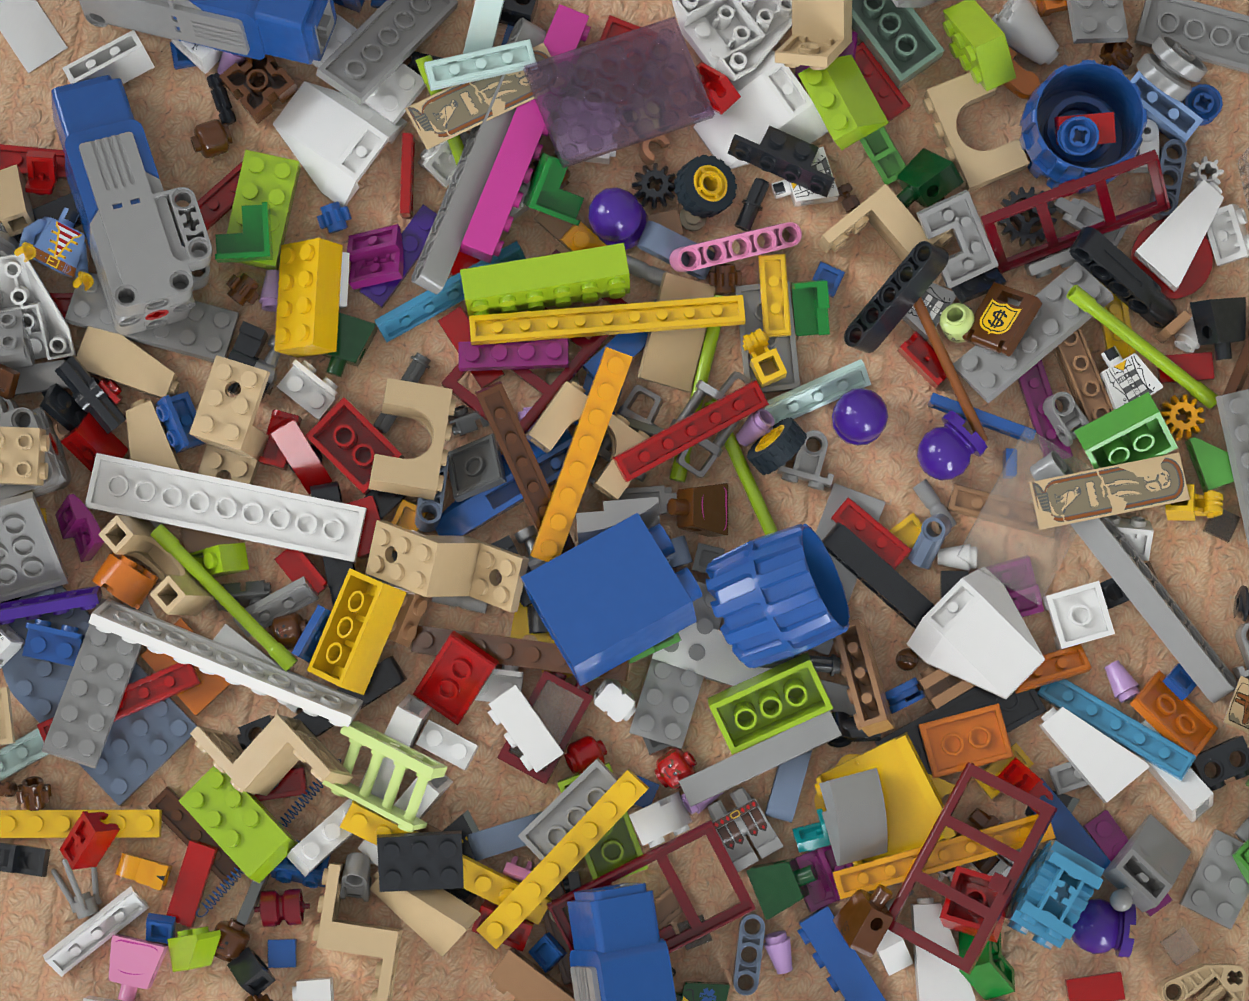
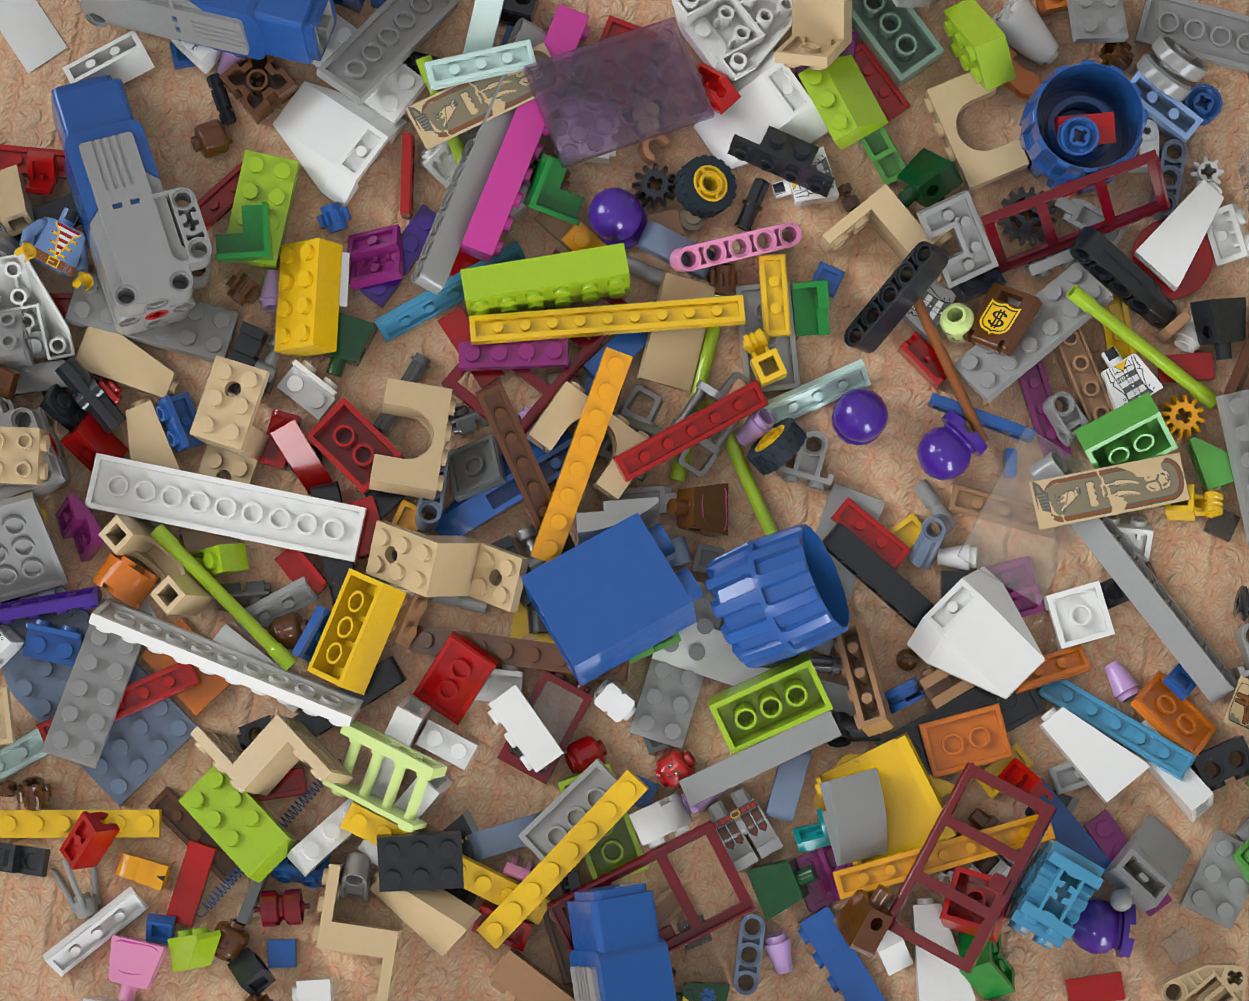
blue tile [528,932,567,973] -> none

